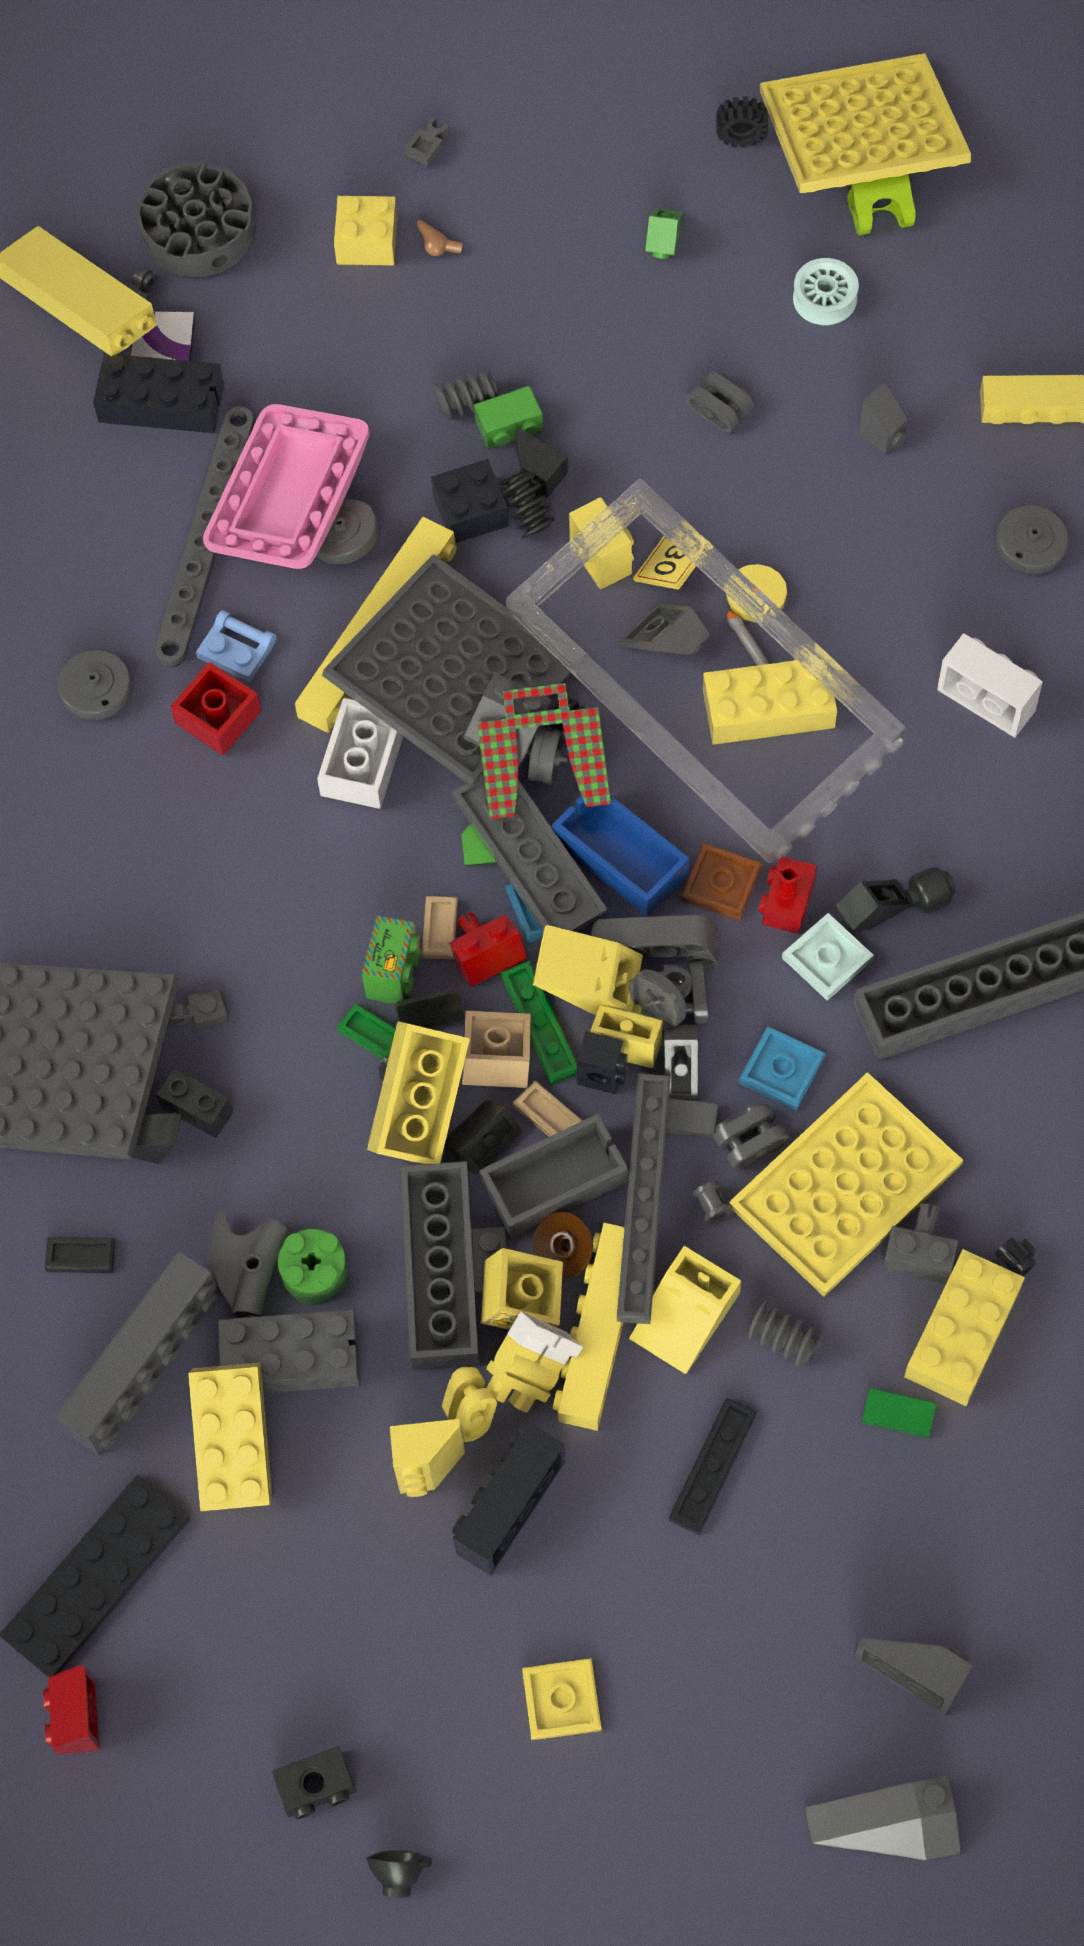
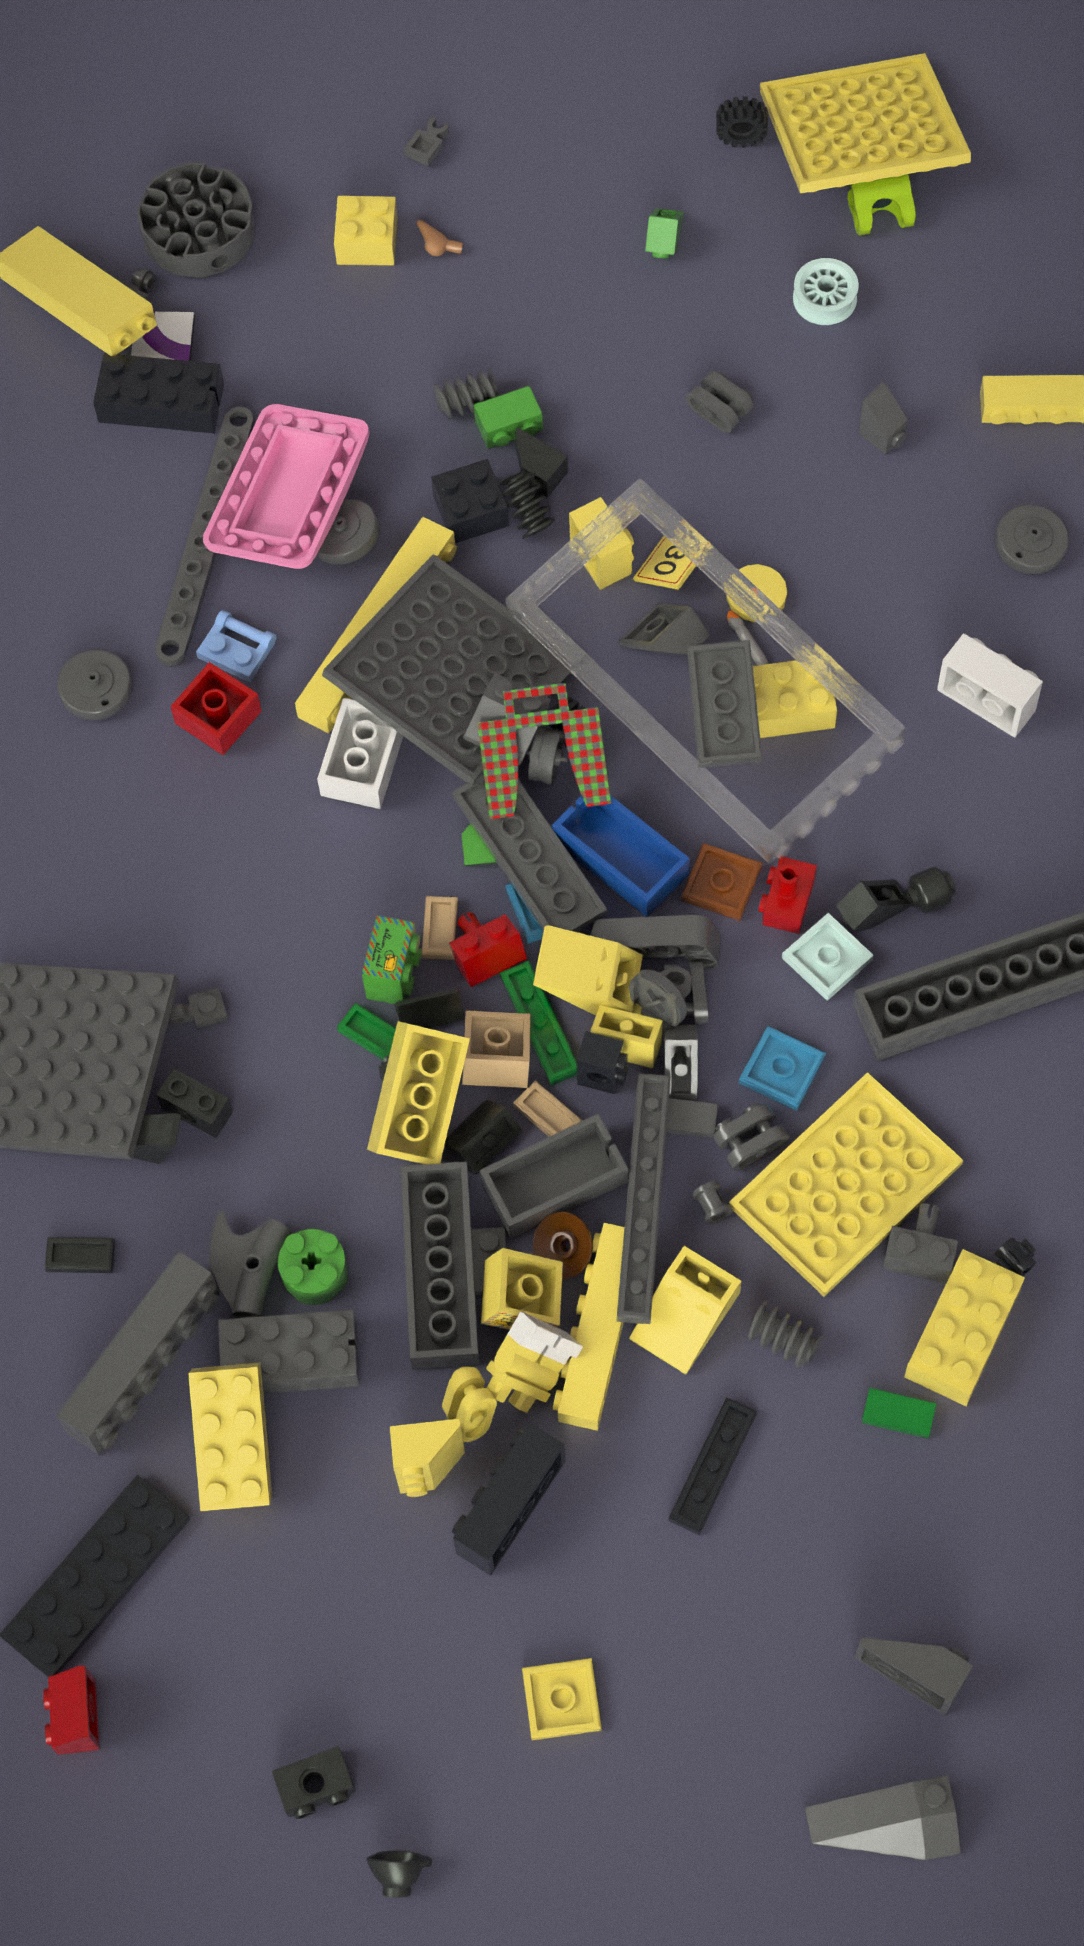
none -> dark grey tile [687,640,762,768]

